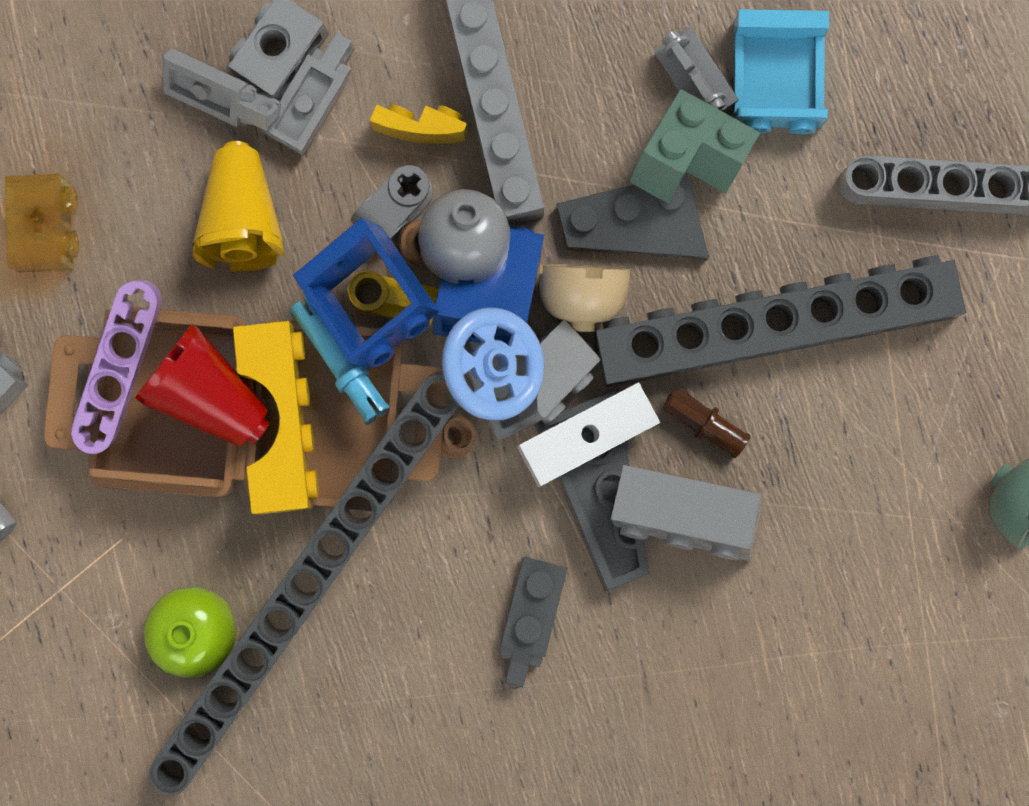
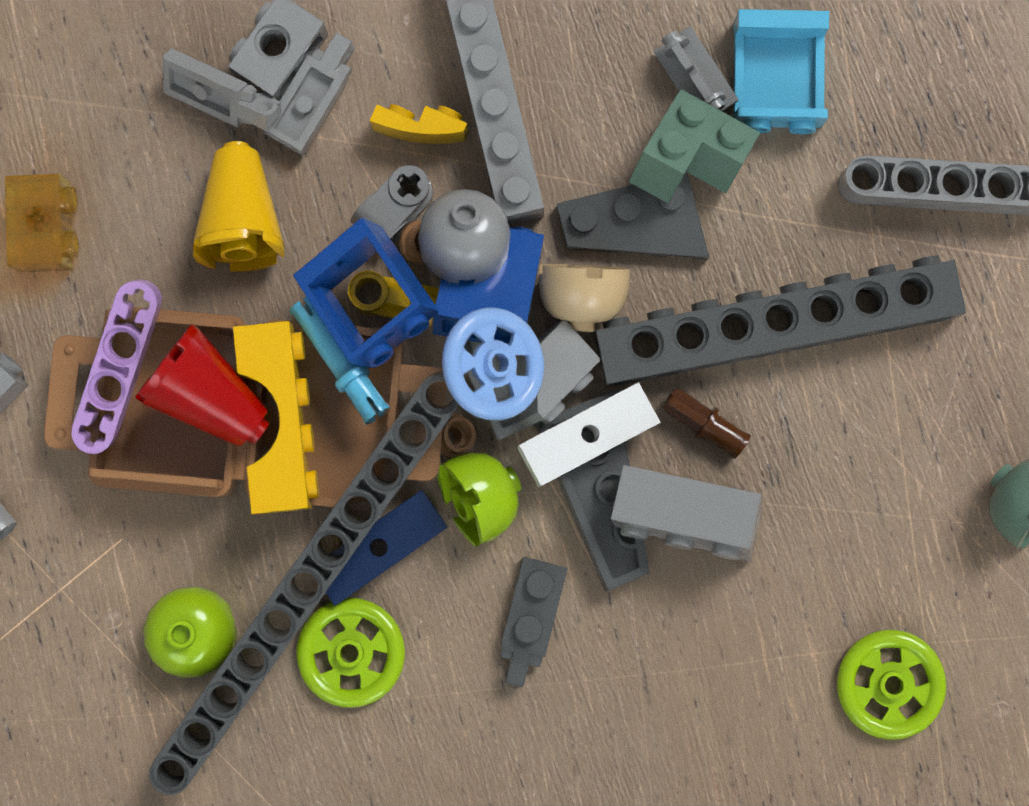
none -> lime plate [296,598,405,708]
none -> dark blue tile [326,490,448,606]
none -> lime cylinder [437,453,521,546]
none -> lime plate [837,629,946,740]

